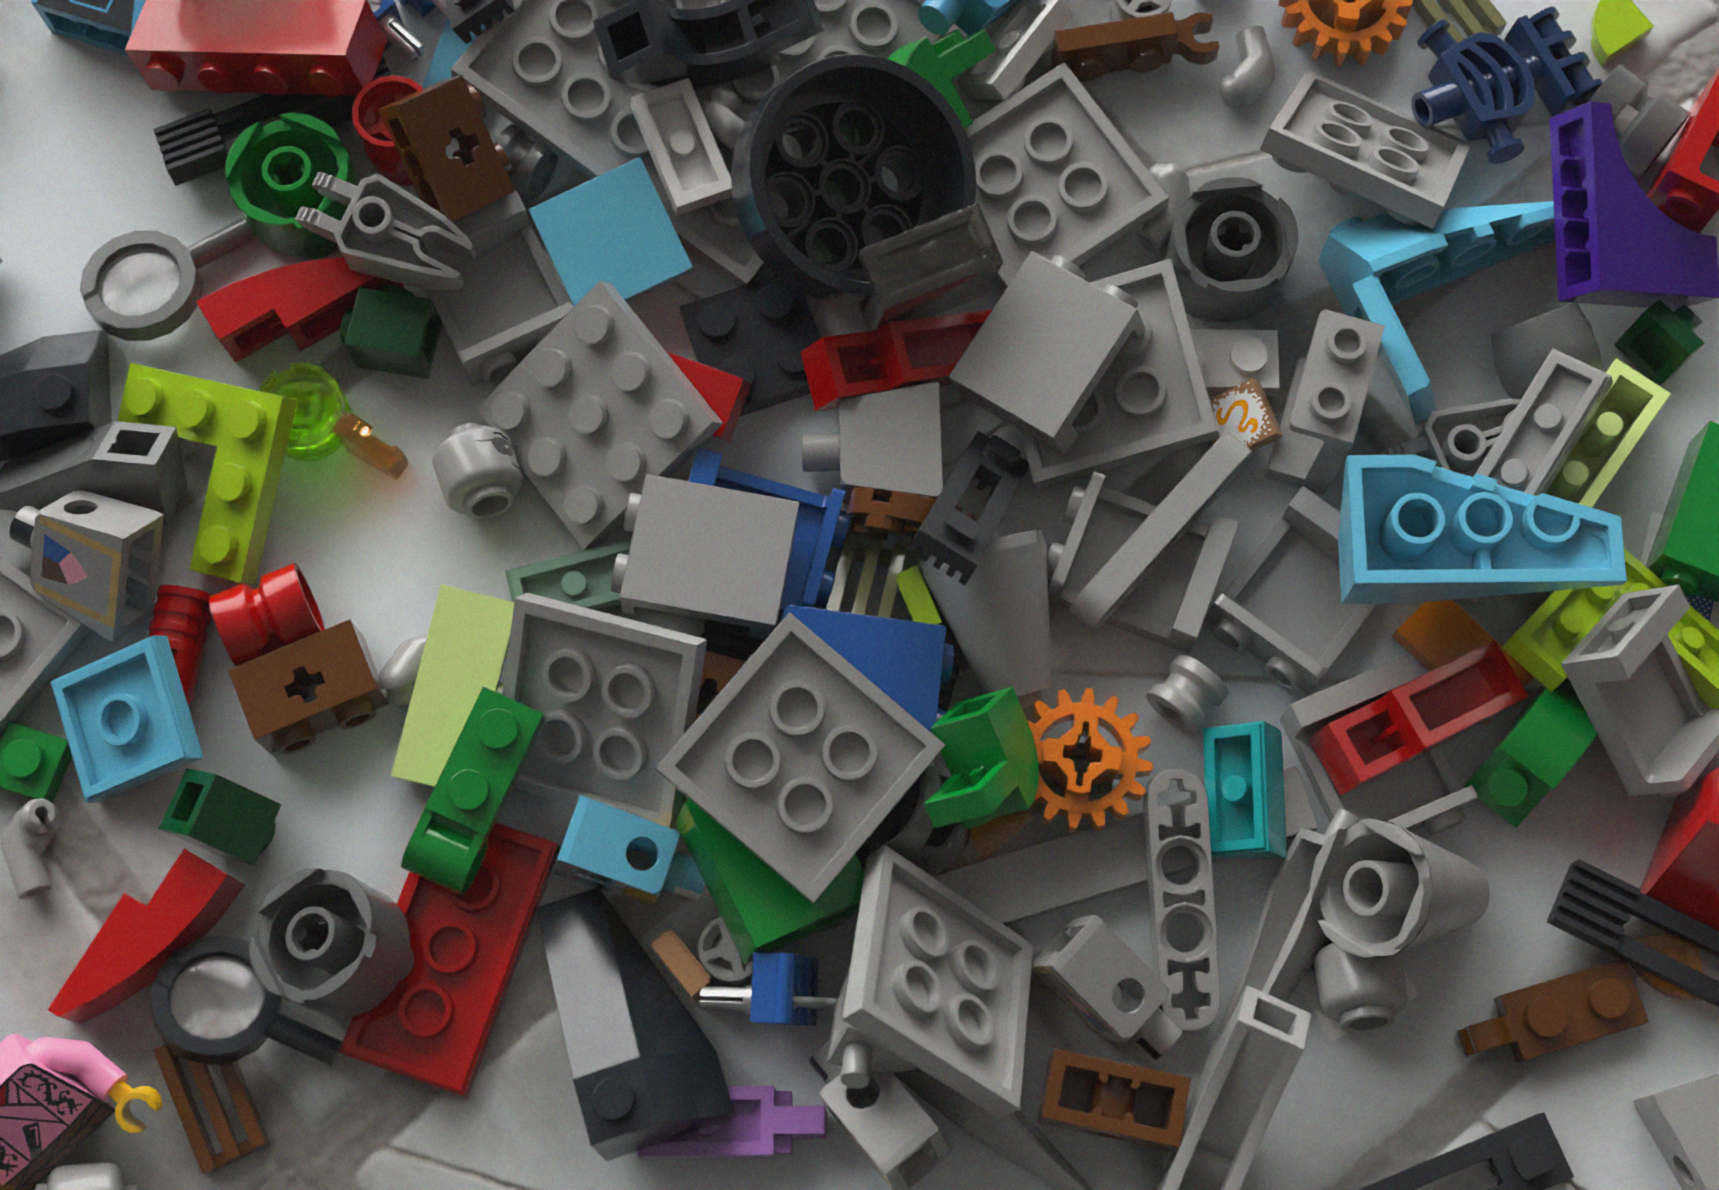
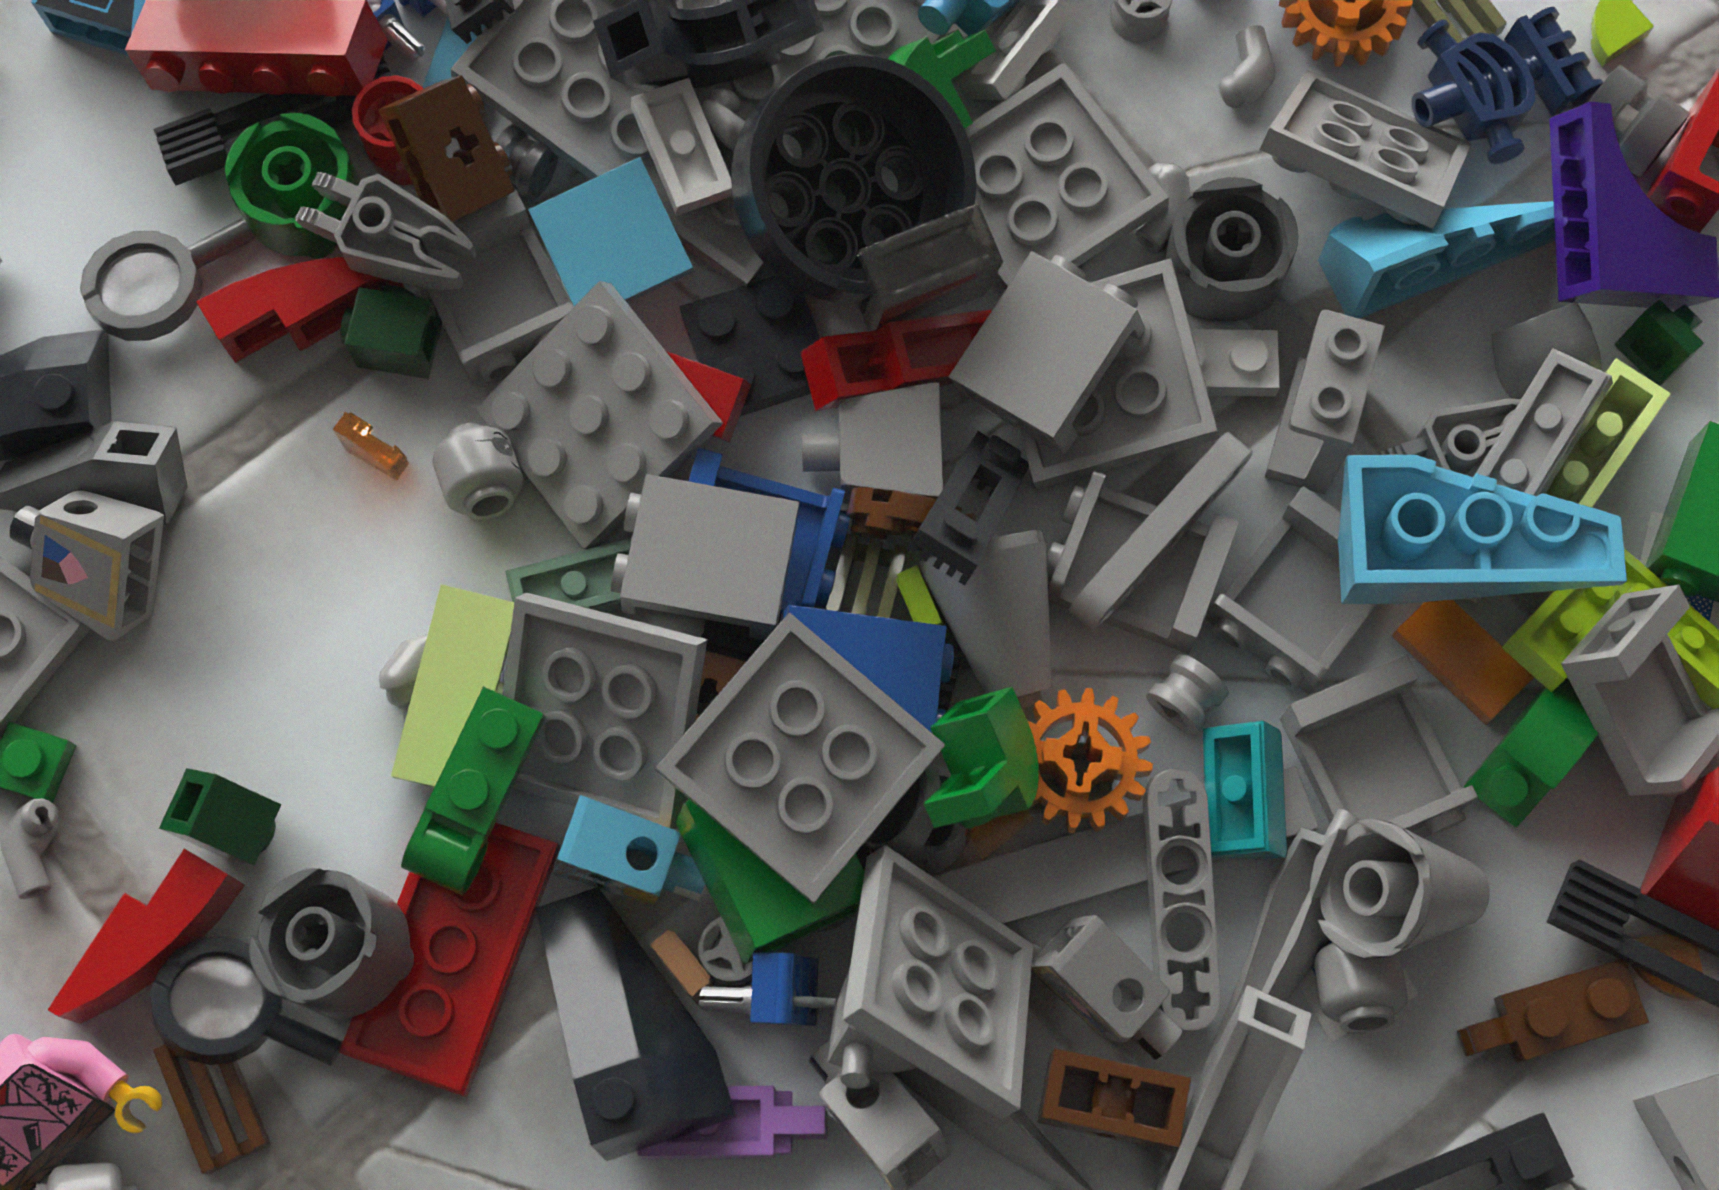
medium azure tile [50,635,204,803] -> none
lime plate [117,363,298,585] -> none
red hinge [148,584,212,705] -> none
red wheel [209,562,326,666] -> none
reddish brown brick [228,619,390,754] -> none
clear neon green wheel [259,363,352,461] -> none
reddish brown plate [1051,12,1219,82] -> none
tile [1210,378,1283,451] -> none
red slope [1308,640,1529,796] -> none
medium azure tile [1352,275,1436,425] -> none

